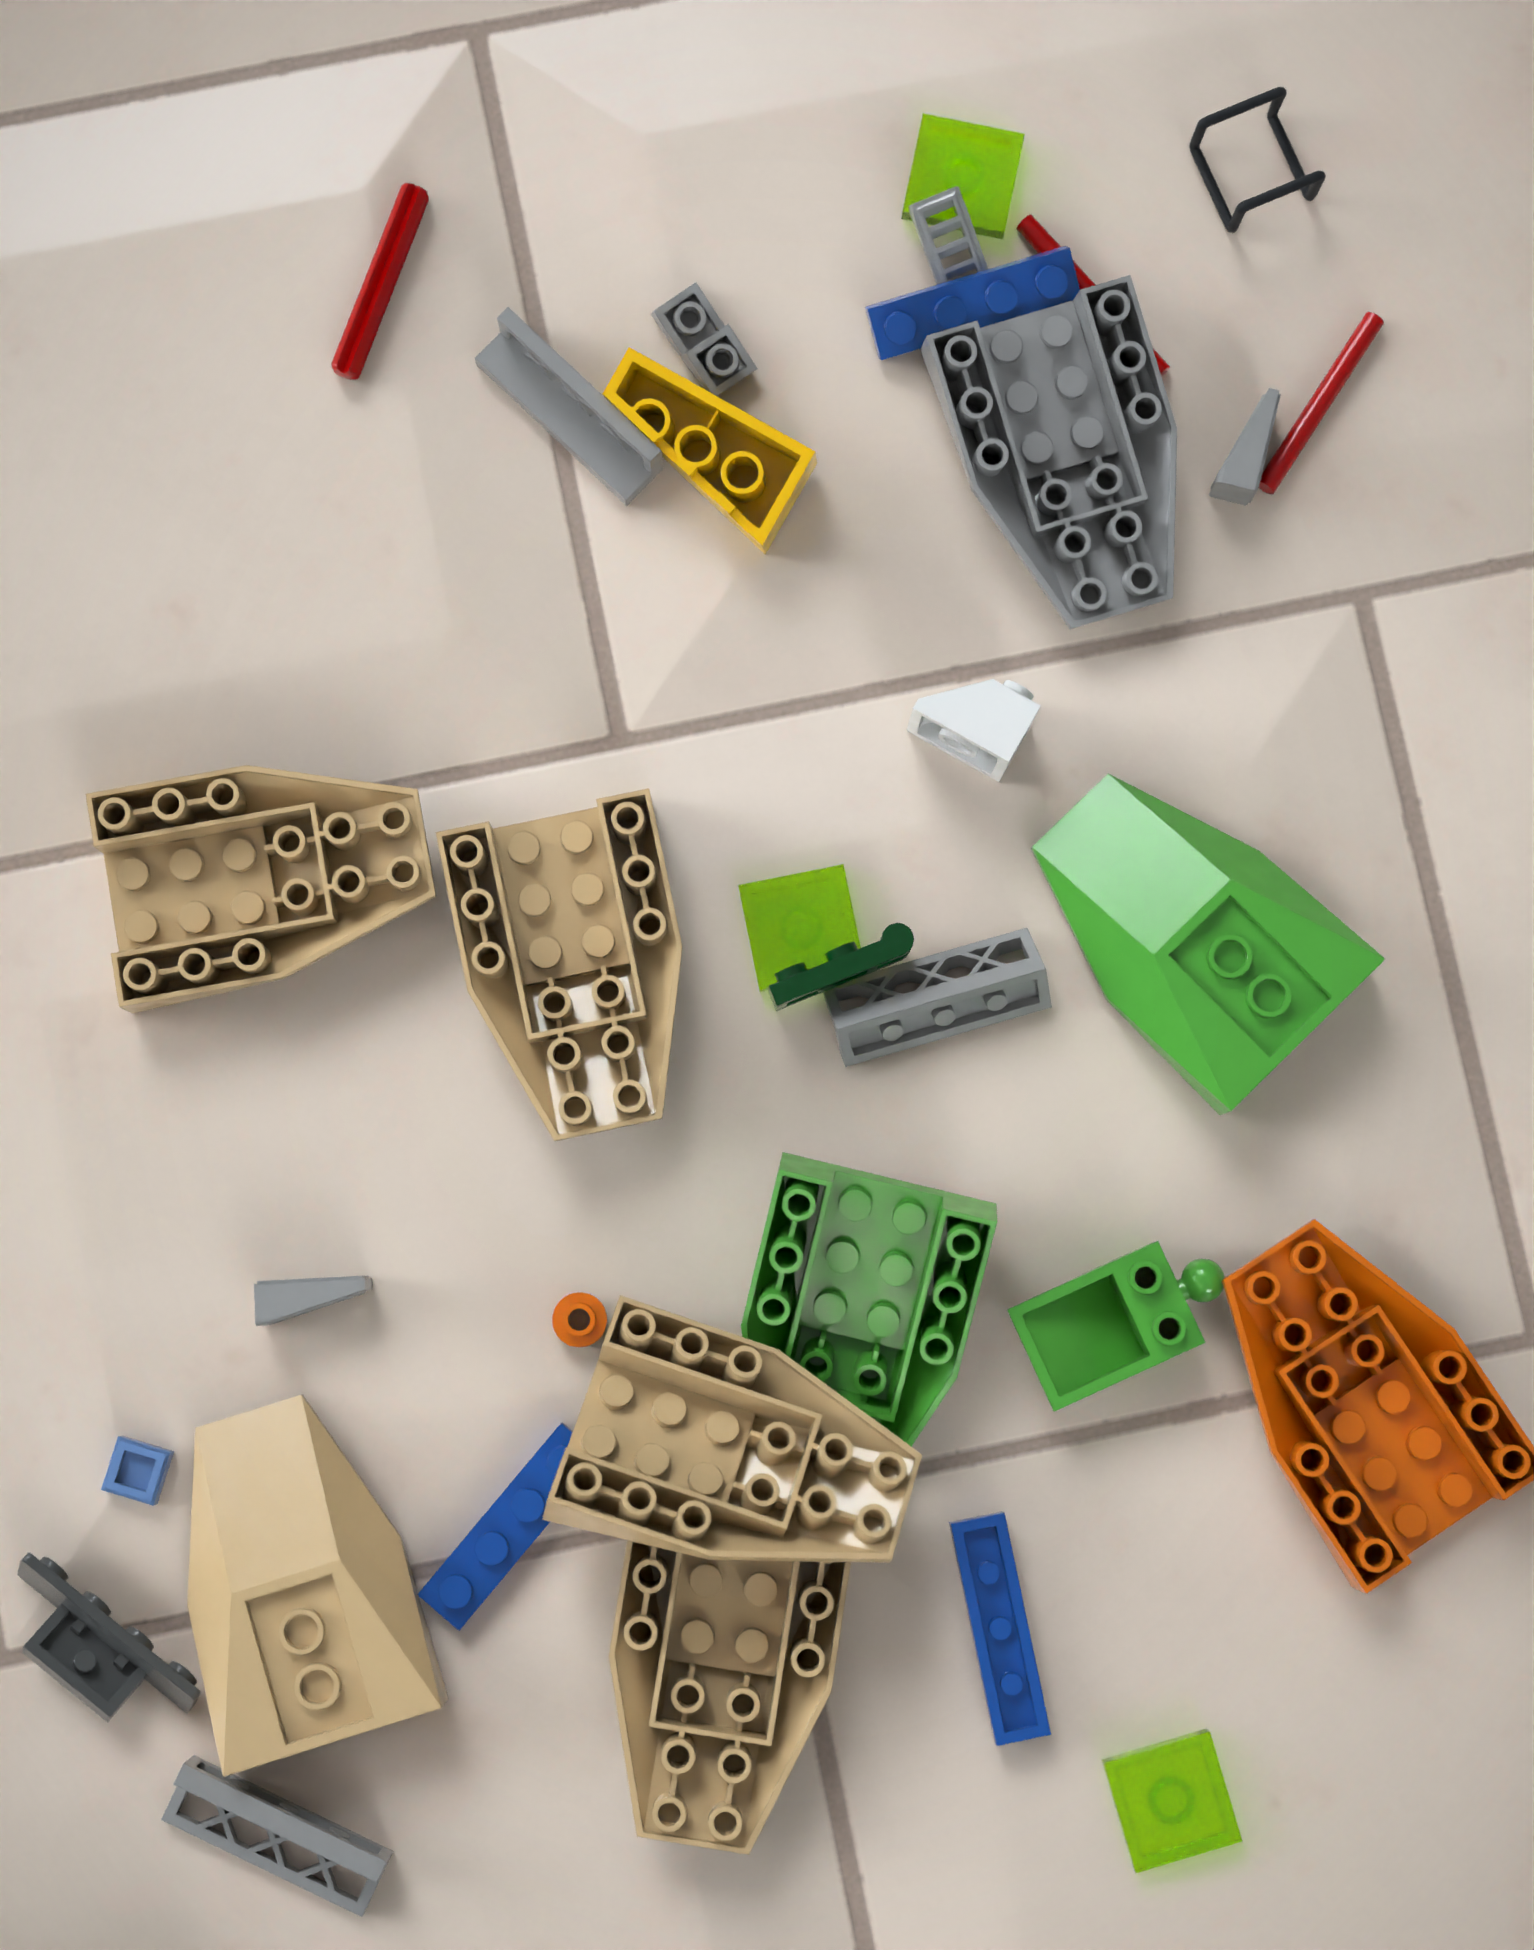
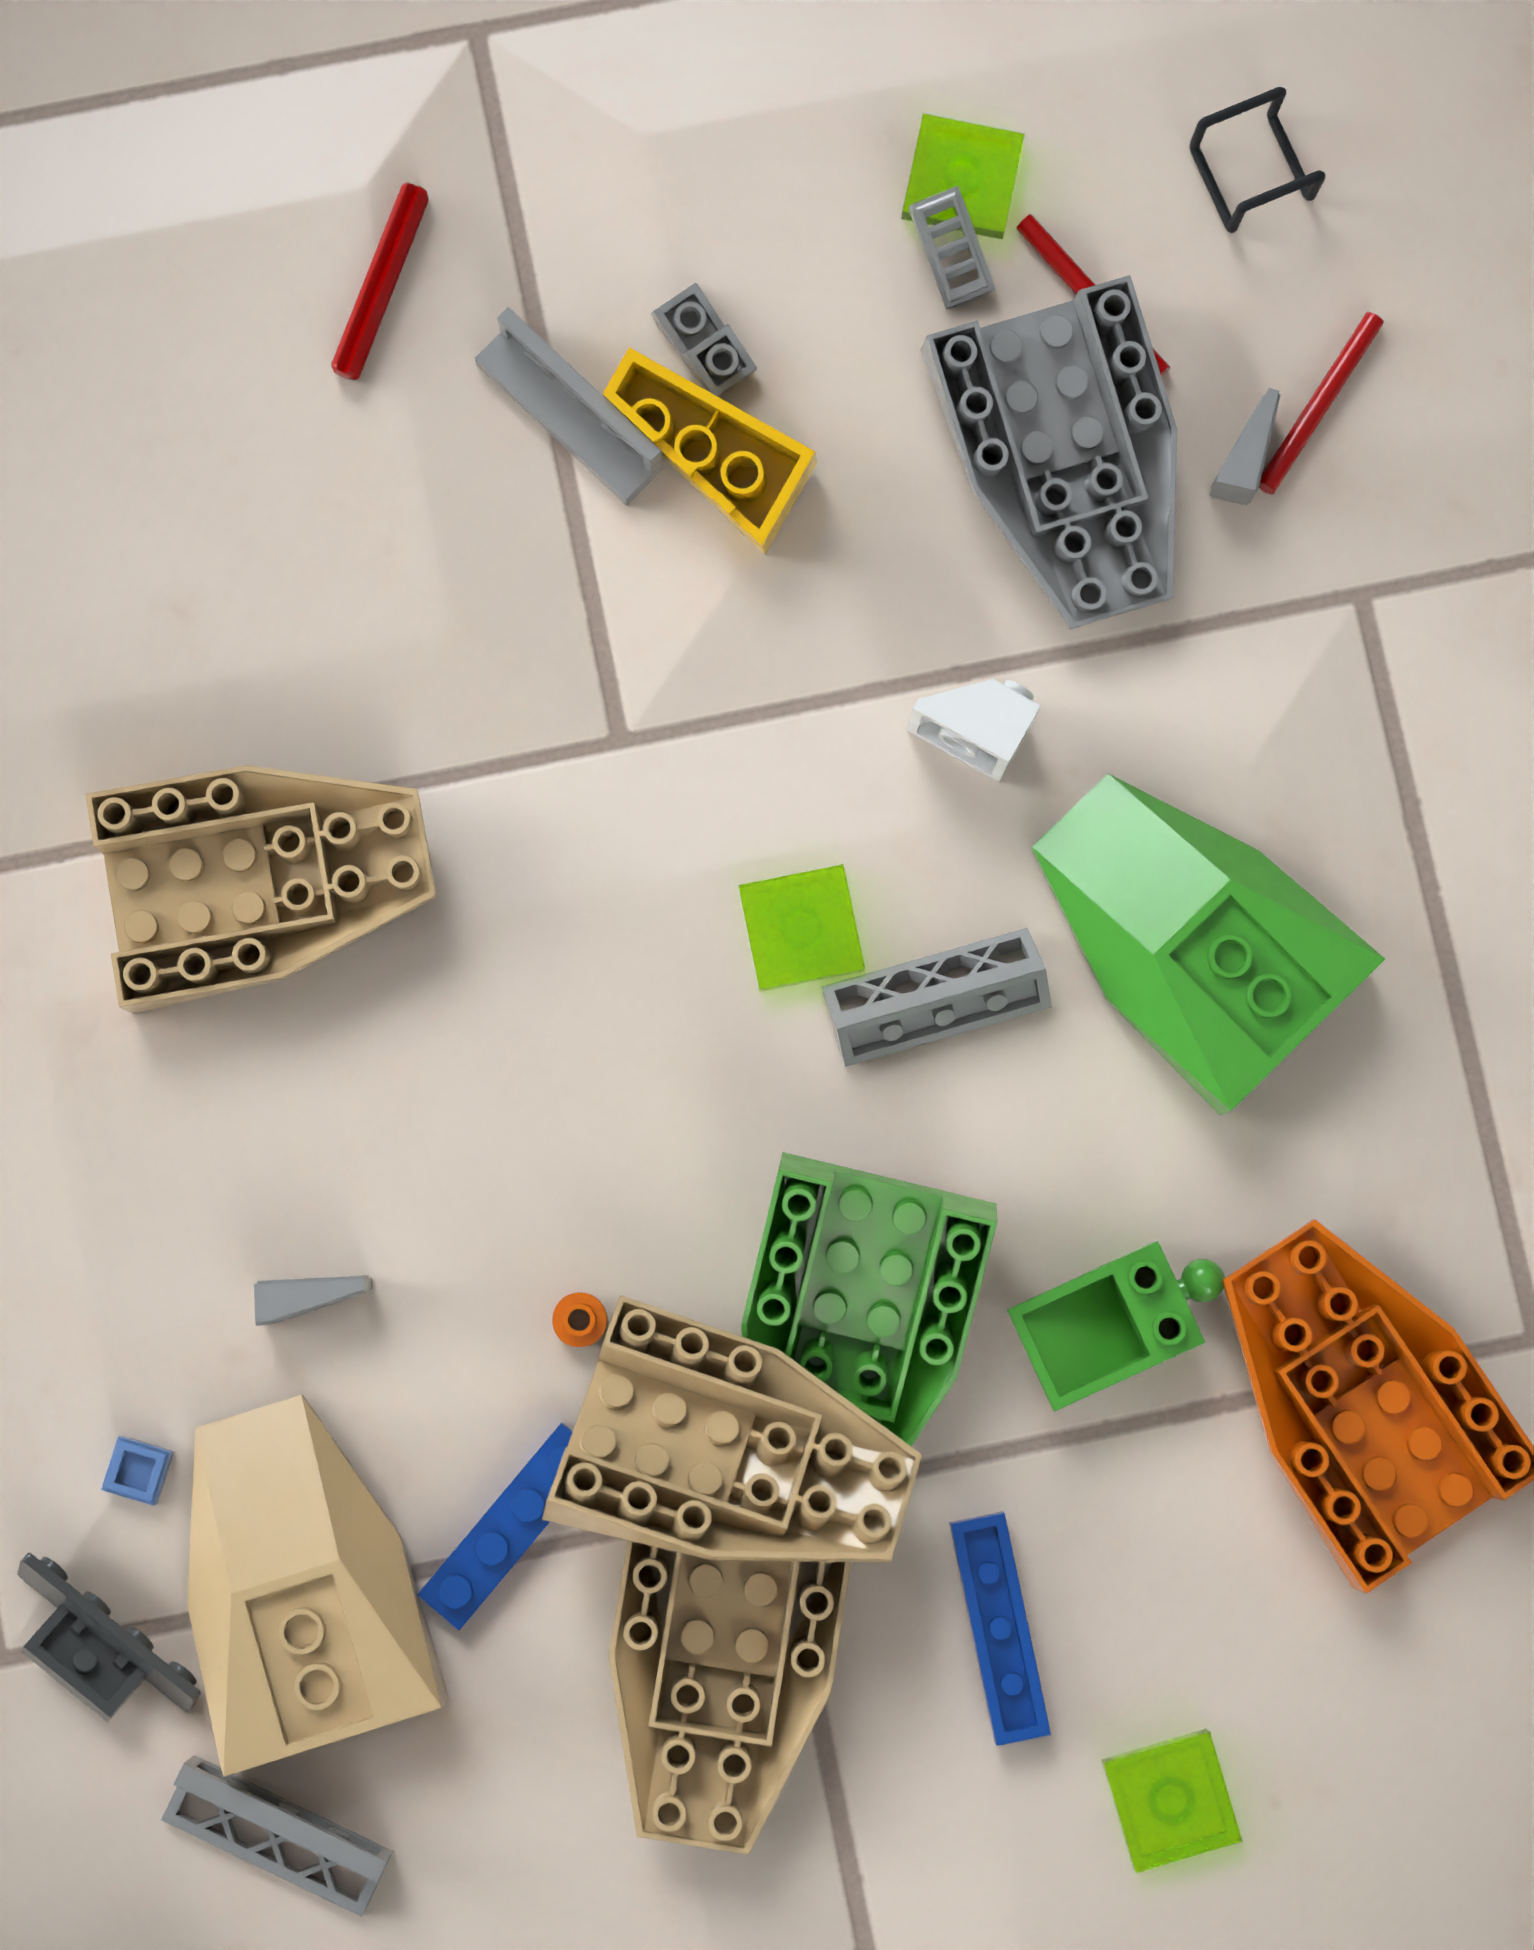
tan wedge [436,788,683,1141] -> none
dark green plate [768,923,914,1012] -> none
blue plate [865,246,1080,360] -> none

